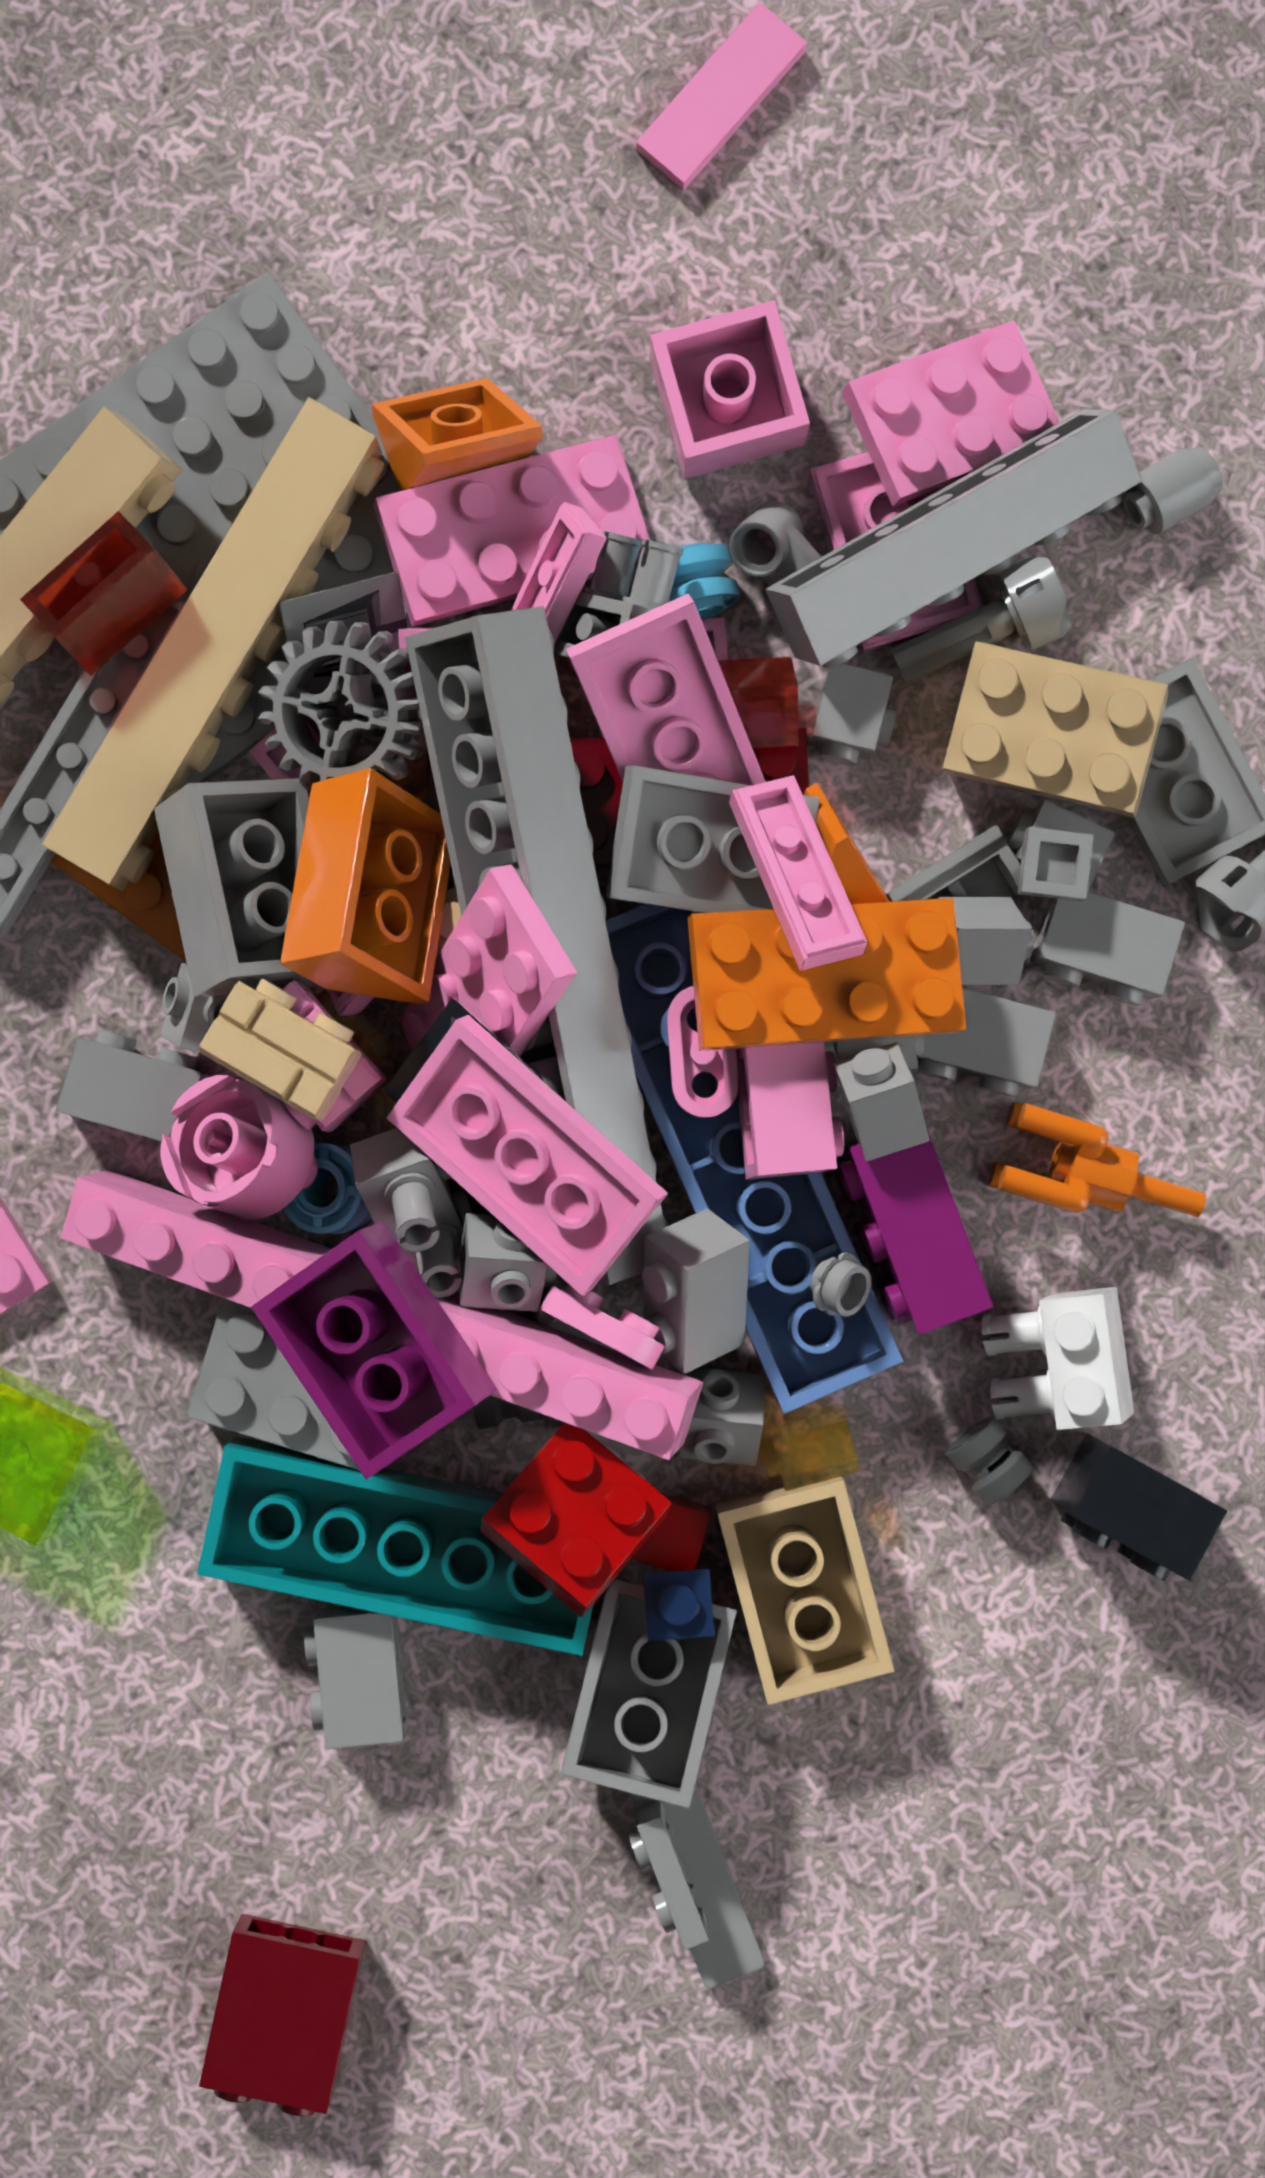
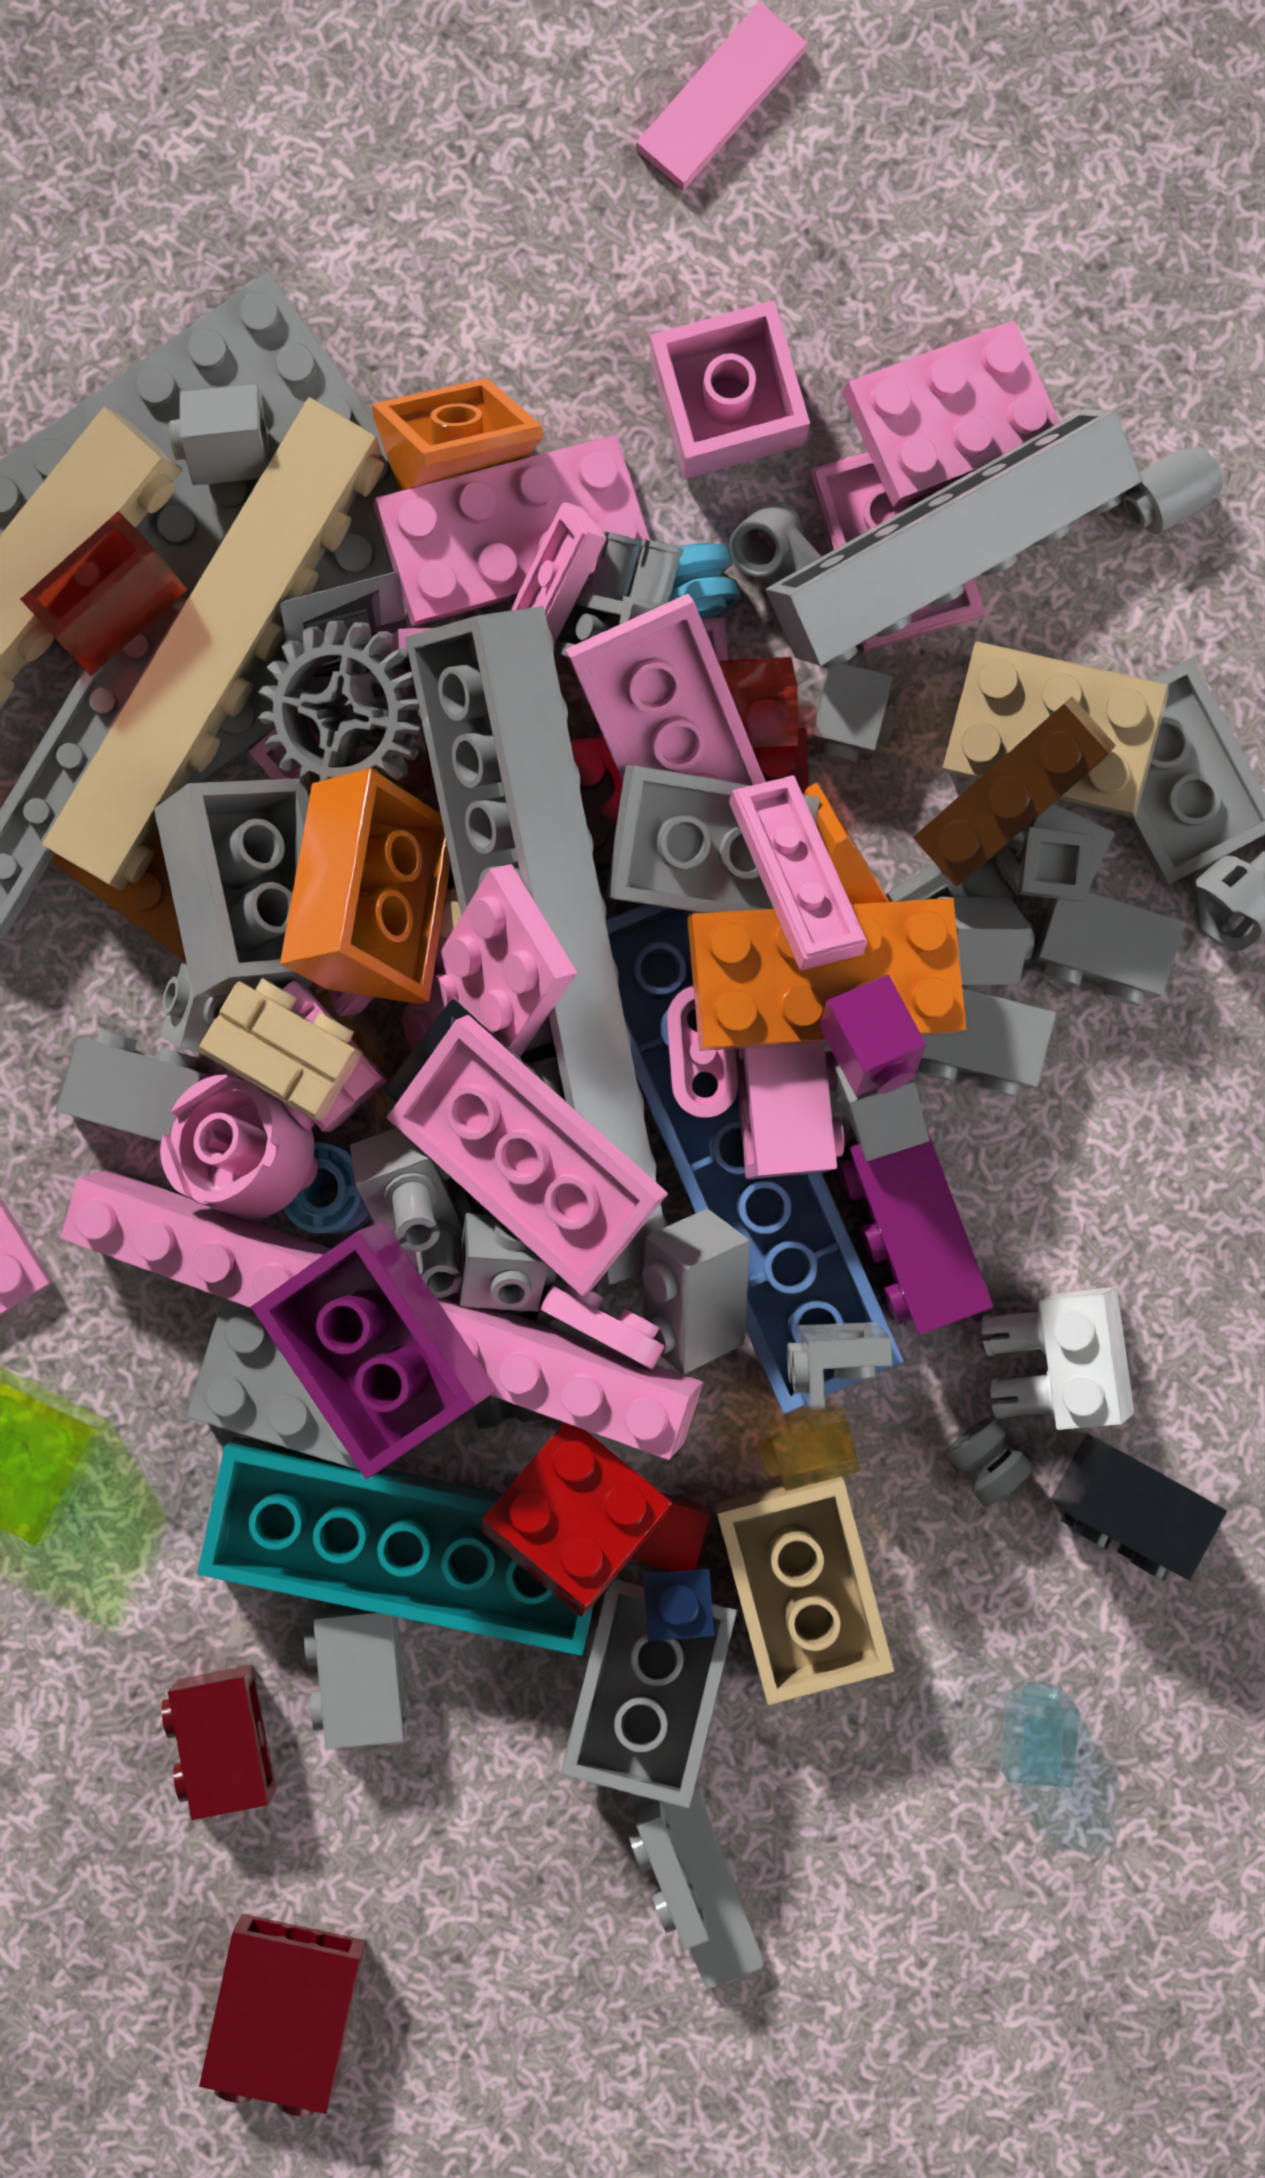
light grey brick [679,1368,765,1466] -> none
light grey plate [811,1252,871,1316] -> none
light grey piece [891,557,1073,683] -> none
orange plant [987,1102,1206,1218] -> none
none -> dark red brick [161,1664,277,1820]
none -> light grey brick [169,383,269,486]
none -> light grey bracket [787,1322,892,1410]
none -> magenta brick [820,975,927,1096]
none -> reddish brown brick [913,696,1116,887]
none -> clear light blue brick [999,1682,1079,1788]

